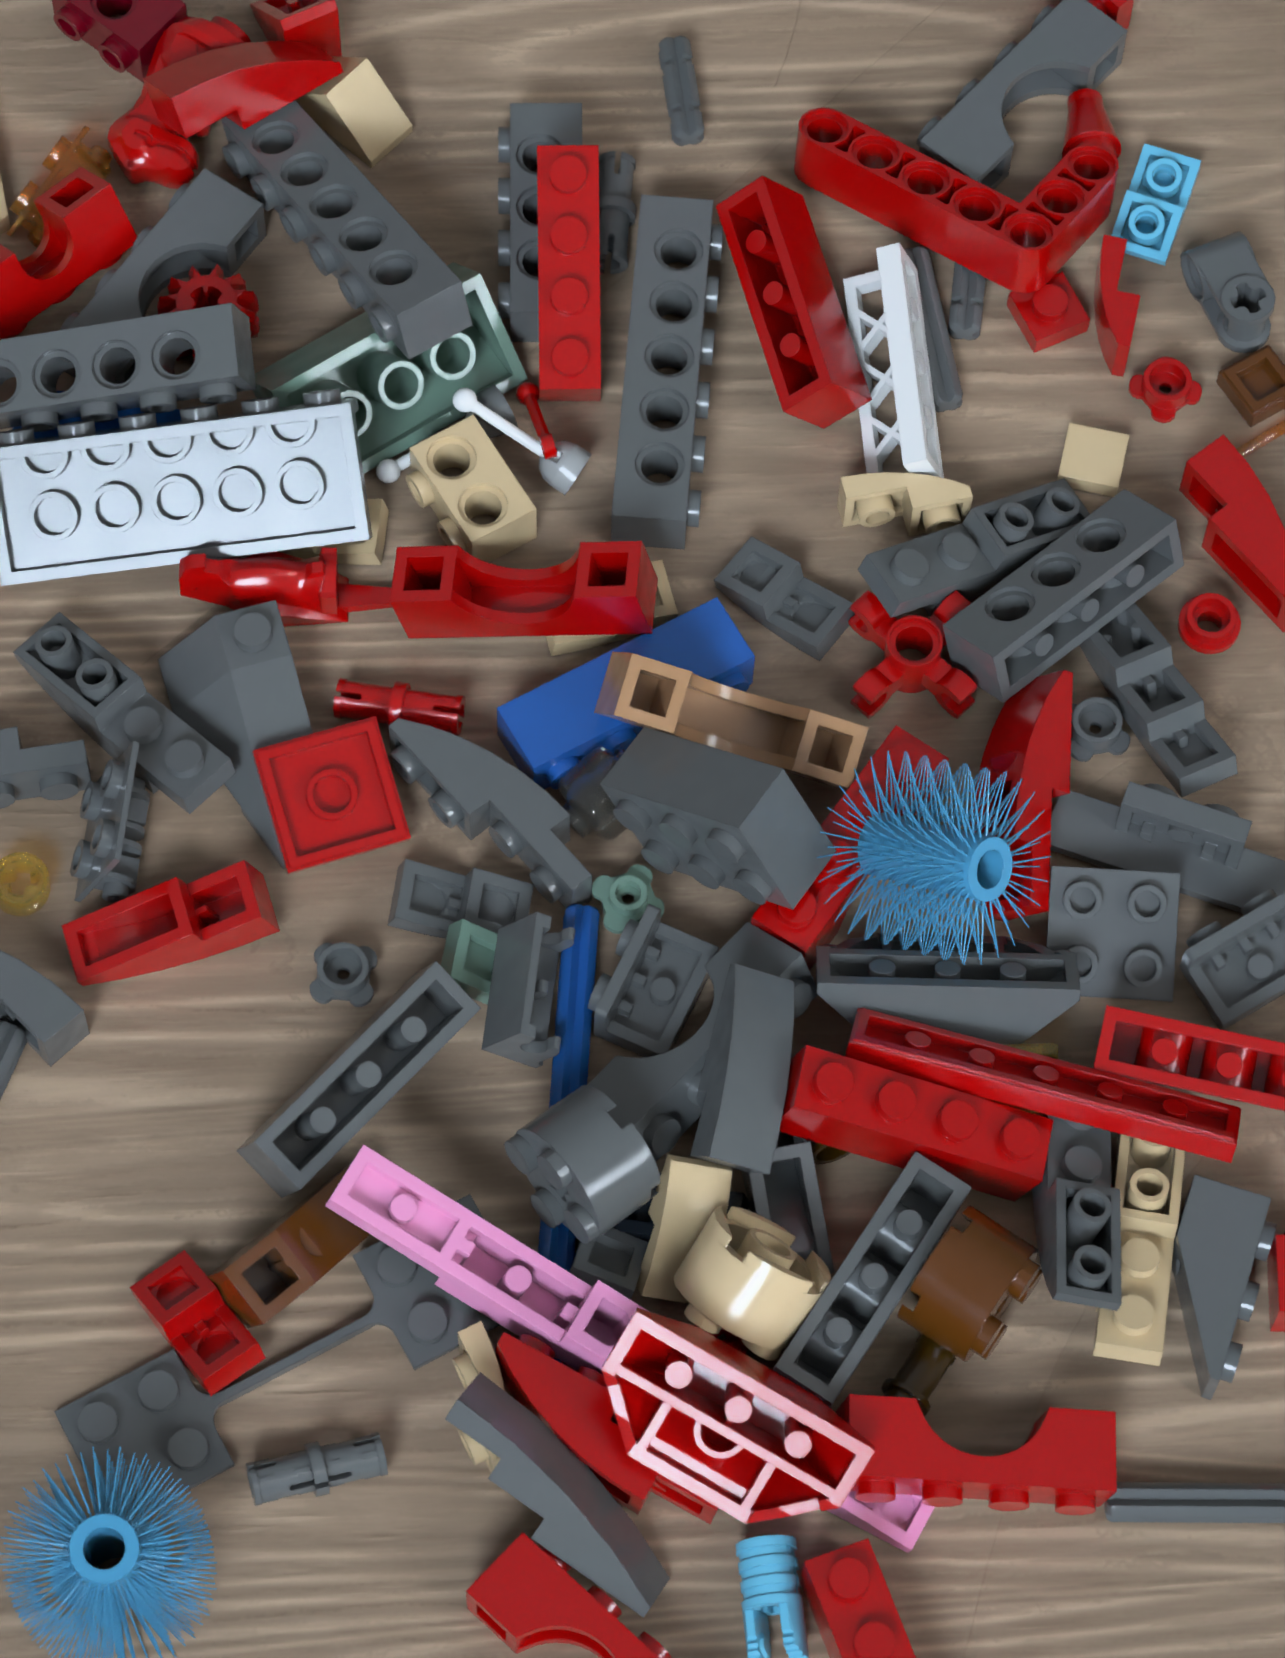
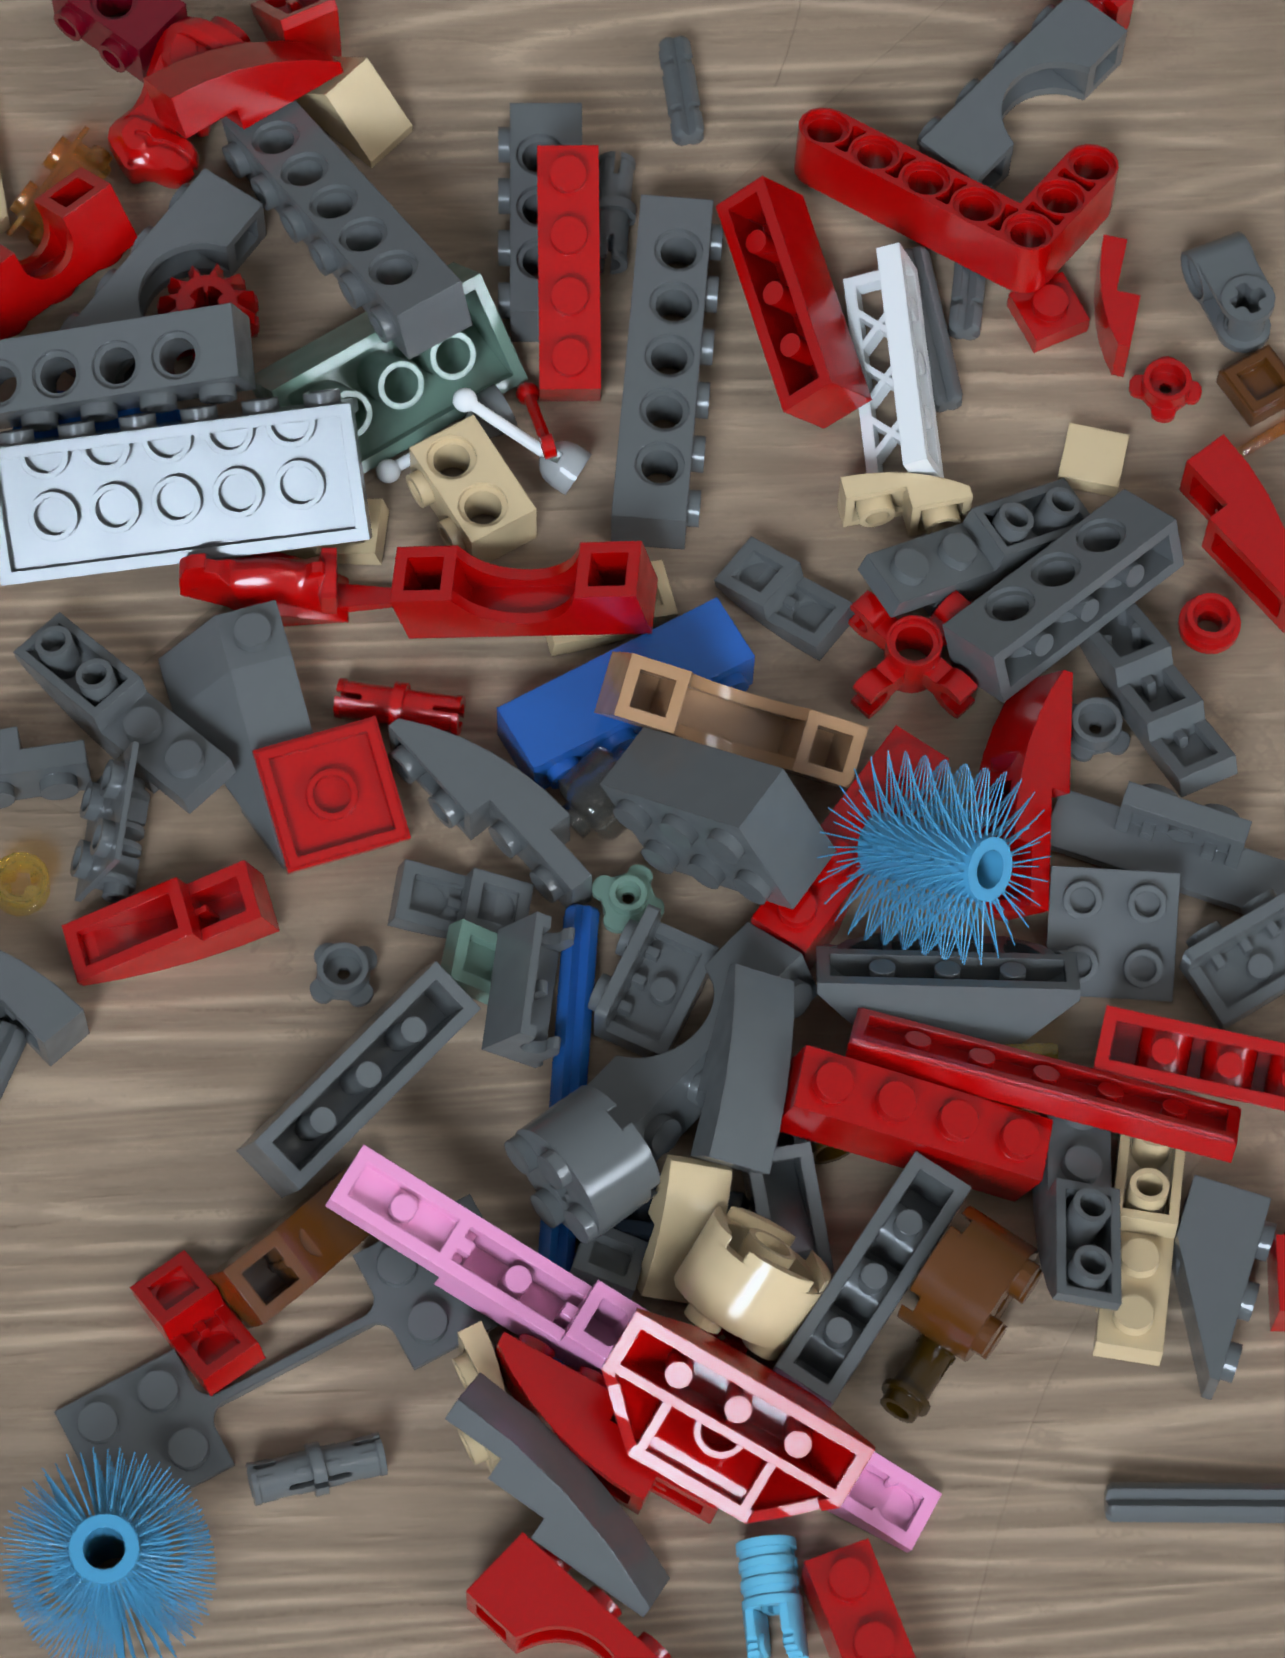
red arch [836,1394,1117,1515] -> none
red cone [1062,88,1122,159] -> none
medium azure slope [1111,143,1201,266] -> none

